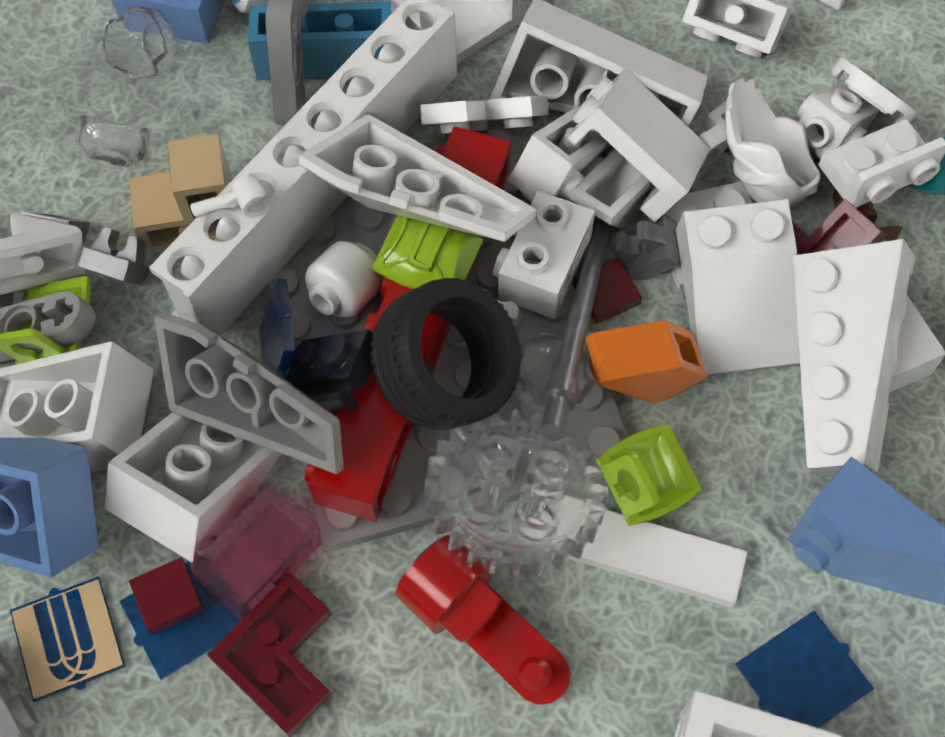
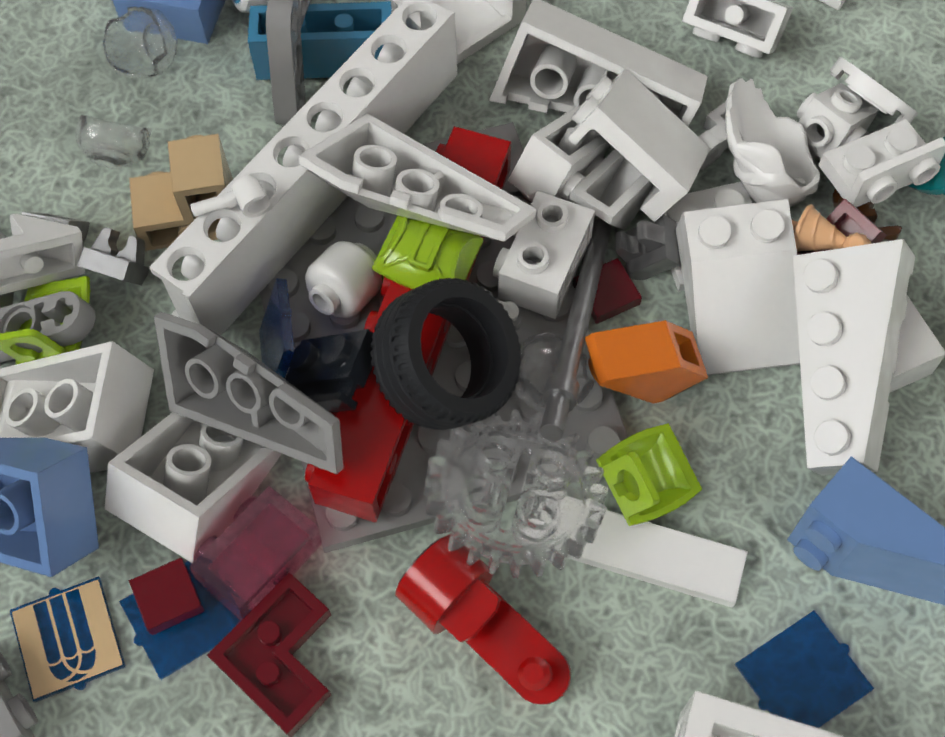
white plate [420,96,549,133] -> none
none -> light nougat piece [792,204,871,253]

